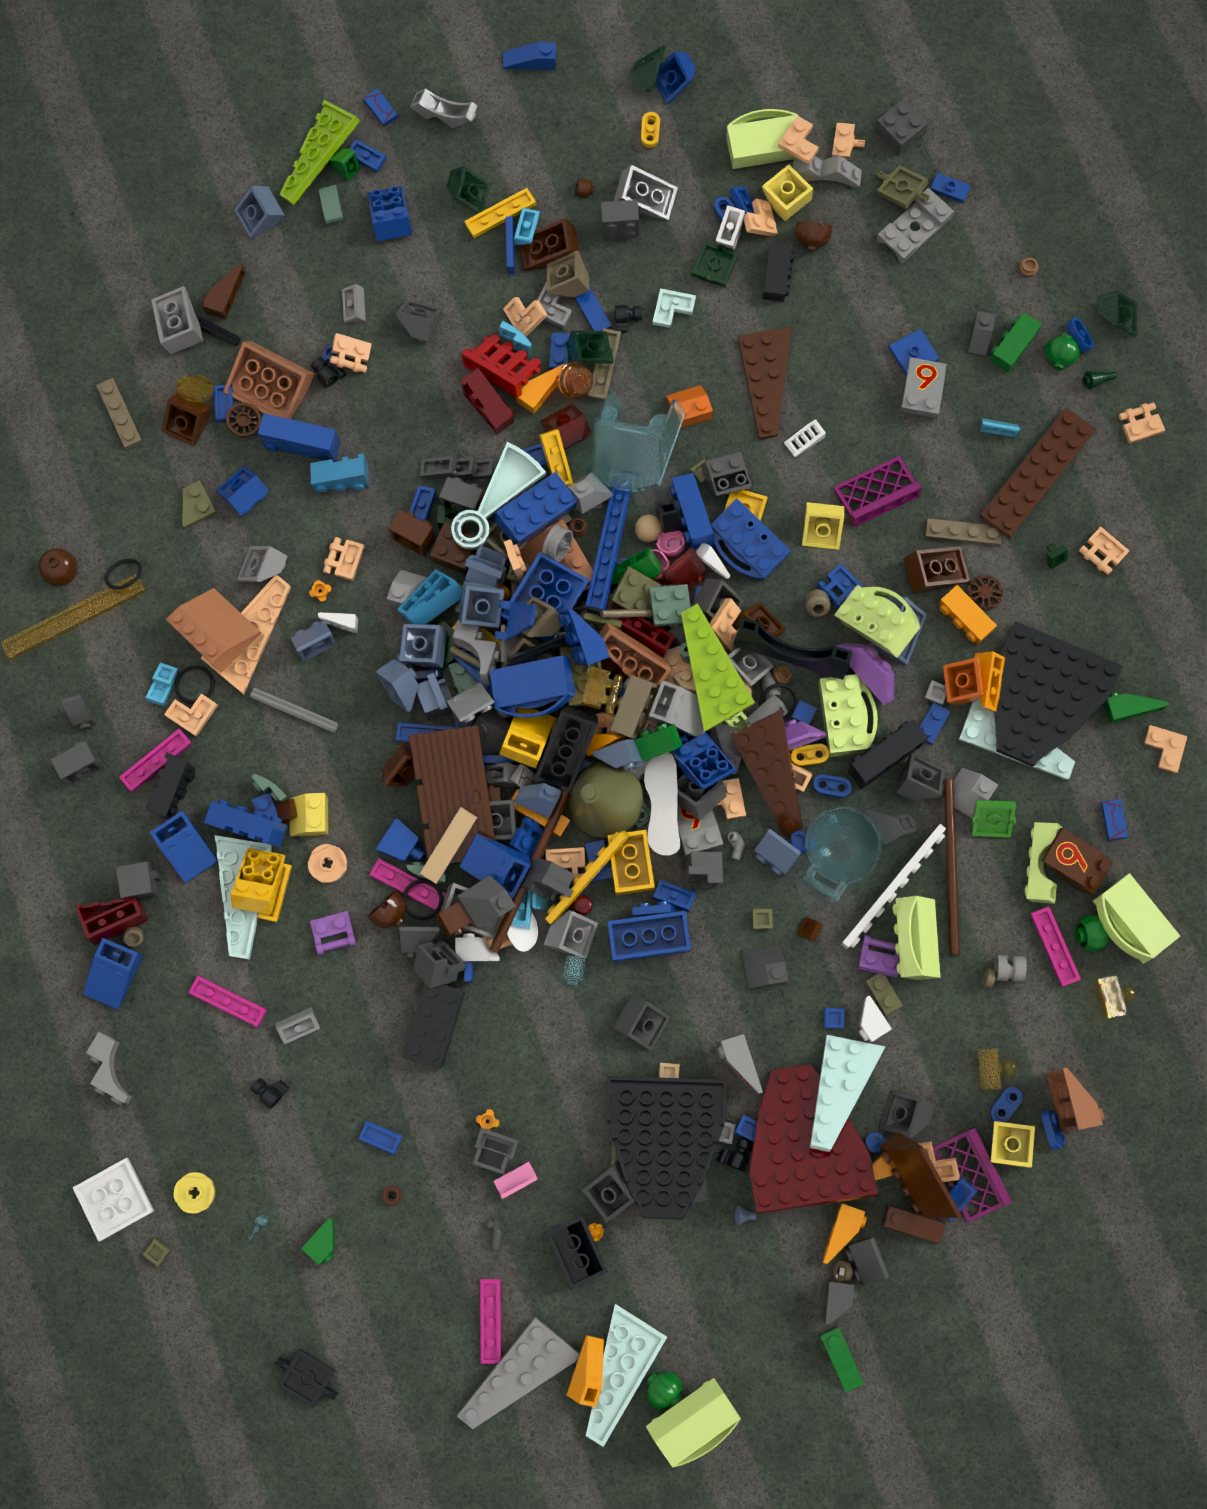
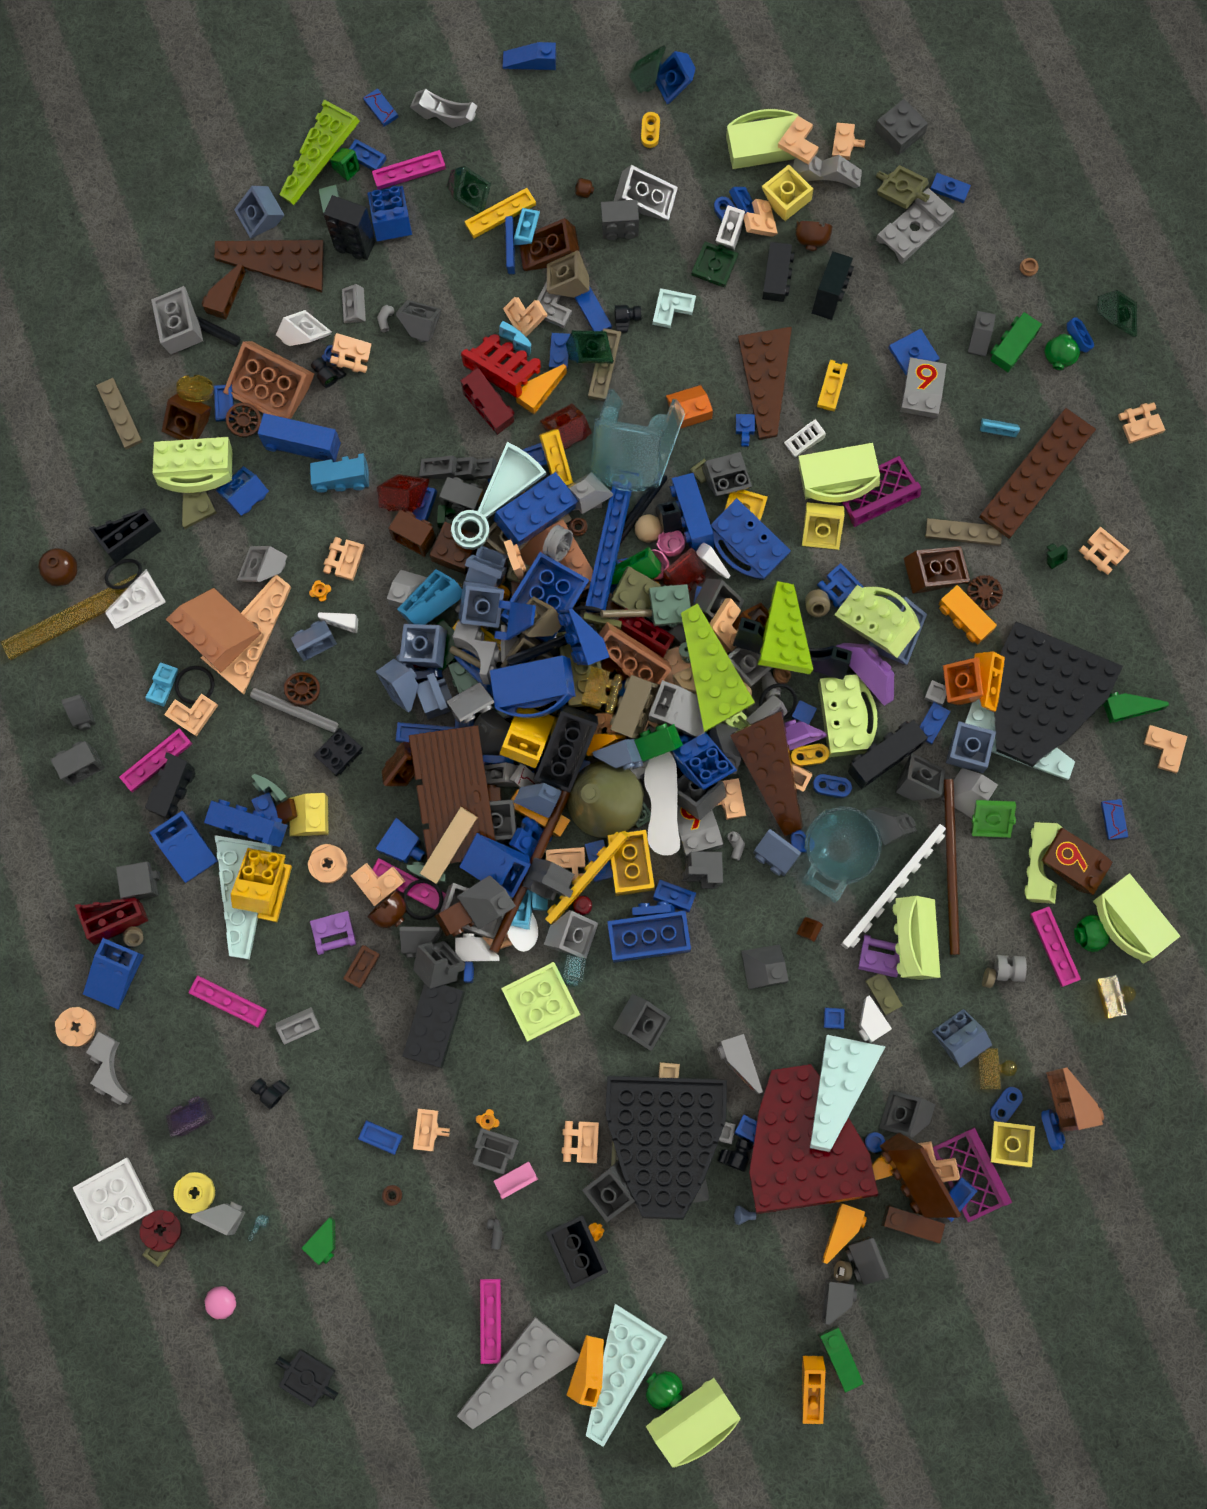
clear orange cone [556,362,593,399] -> none
olive plate [752,909,773,930] -> none
dark green cone [1082,371,1117,390] -> none
none -> light nougat plate [55,1007,96,1047]
none -> black wedge [89,508,161,563]
none -> white wing [105,569,165,629]
none -> dark red plate [140,1210,181,1252]
none -> yellowish green piece [153,437,233,493]
none -> clear purple slope [166,1096,216,1138]
none -> light grey slope [191,1201,245,1235]
none -> bright pink hair [205,1286,236,1319]
none -> reddish brown wing [214,240,324,293]
none -> white slope [276,310,332,346]
none -> reddish brown wheel [284,672,320,706]
none -> black hinge [314,728,363,777]
none -> black brick [323,195,376,260]
none -> reddish brown plate [343,945,380,989]
none -> light nougat plate [351,863,406,906]
none -> dark pink plate [372,150,446,190]
none -> light grey arm [377,305,394,332]
none -> clear red slope [377,474,429,513]
none -> light nougat plate [413,1109,450,1151]
none -> yellowish green plate [501,962,580,1042]
none -> light nougat plate [561,1121,599,1163]
none -> black axle [620,472,667,545]
none -> blue plate [736,414,755,447]
none -> lime wing [758,581,813,674]
none -> yellowish green piece [799,443,880,502]
none -> light orange slope [802,1356,826,1424]
none -> black wedge [811,251,854,320]
none -> yellow plate [817,359,848,412]
none -> sand blue slope [932,1009,992,1068]
none -> sand blue slope [946,721,996,773]

